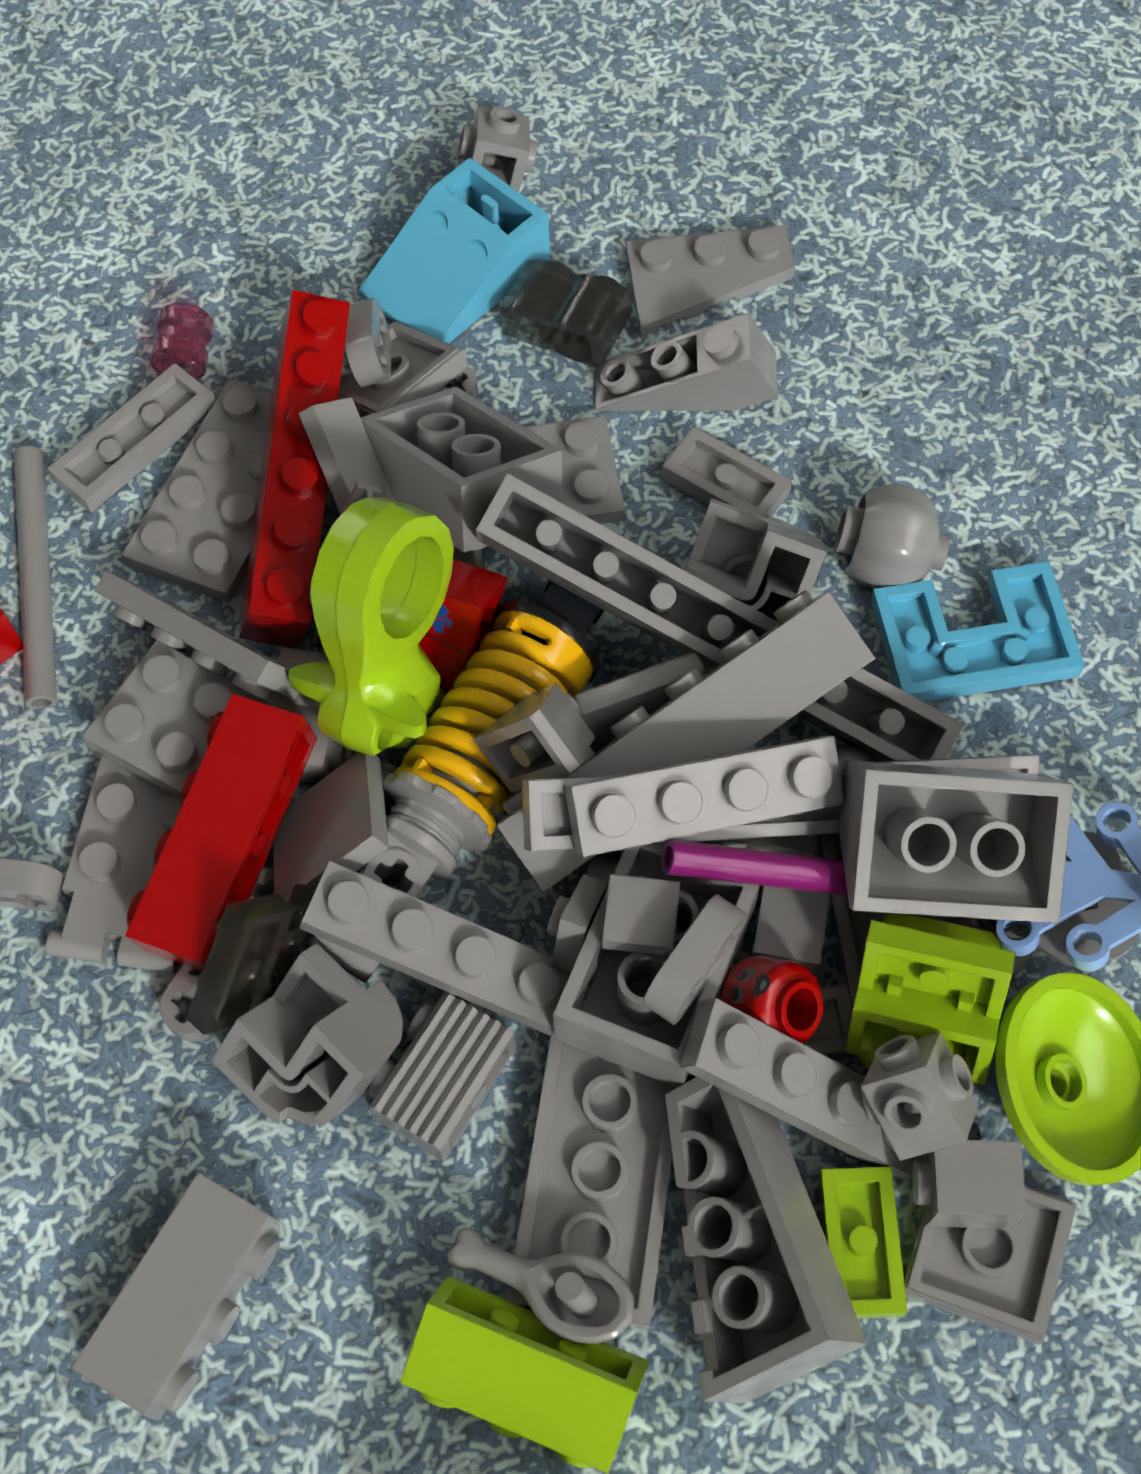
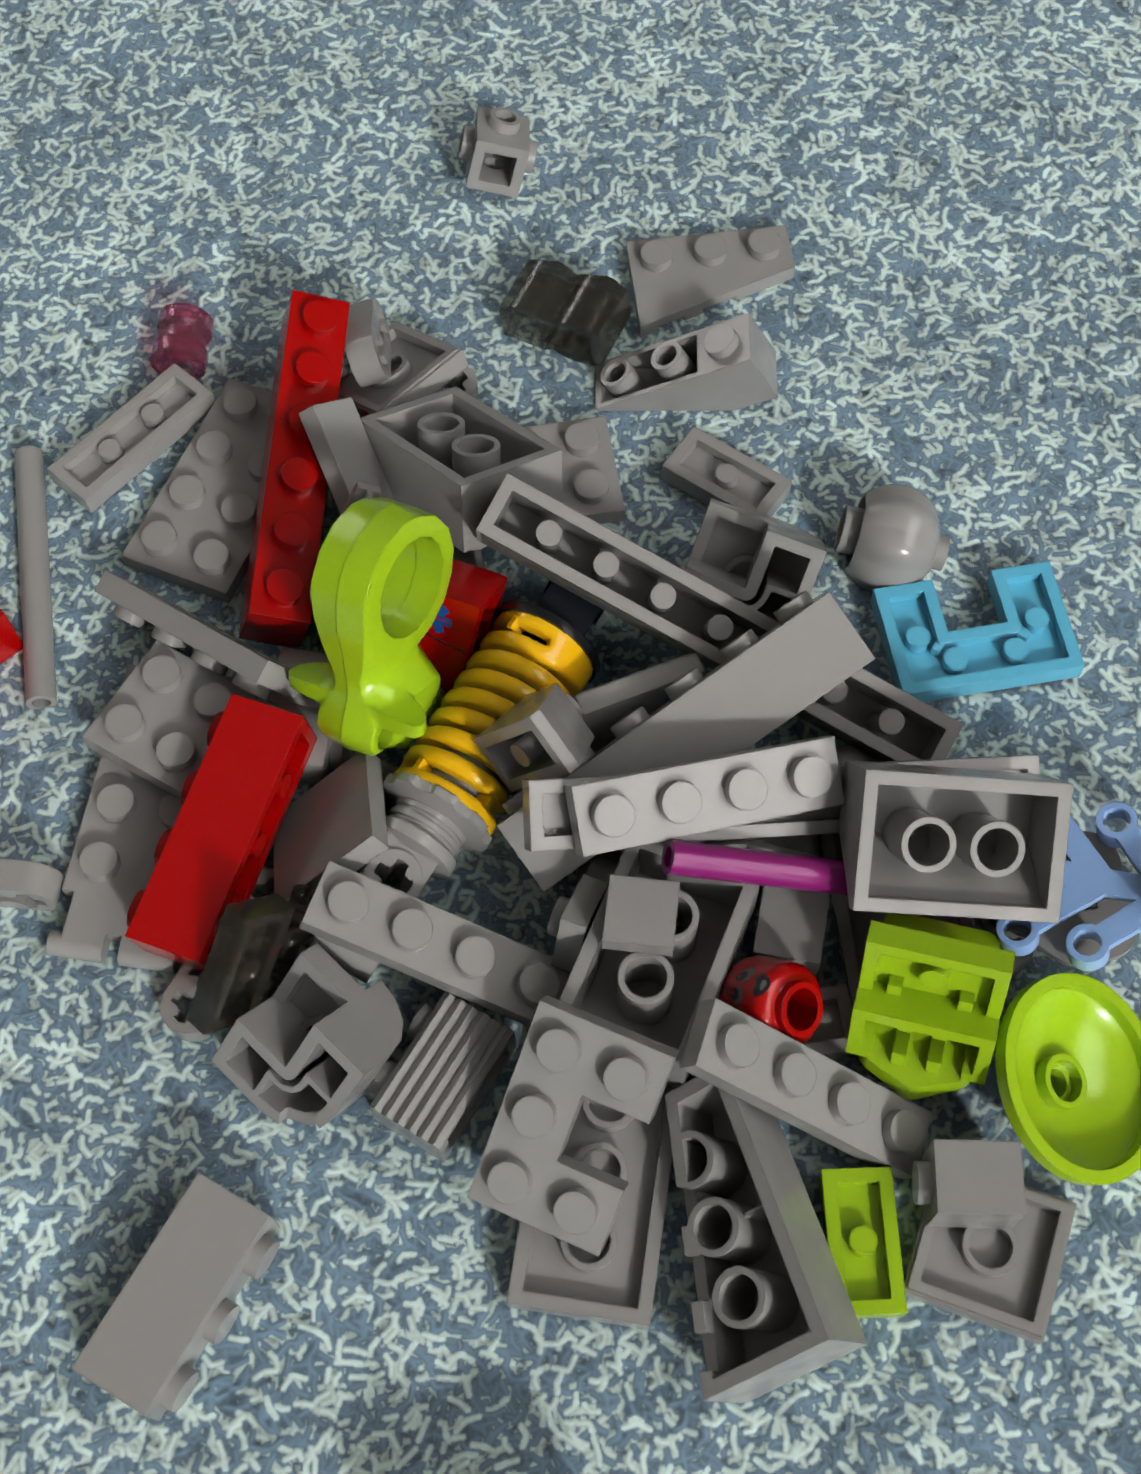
medium azure slope [358,157,550,344] -> none
lime brick [400,1276,650,1474] -> none
light grey piece [446,1227,634,1344] -> none
light grey beam [642,894,748,1025] -> none
light grey brick [861,1032,979,1161] -> none
none -> light grey plate [467,995,679,1256]

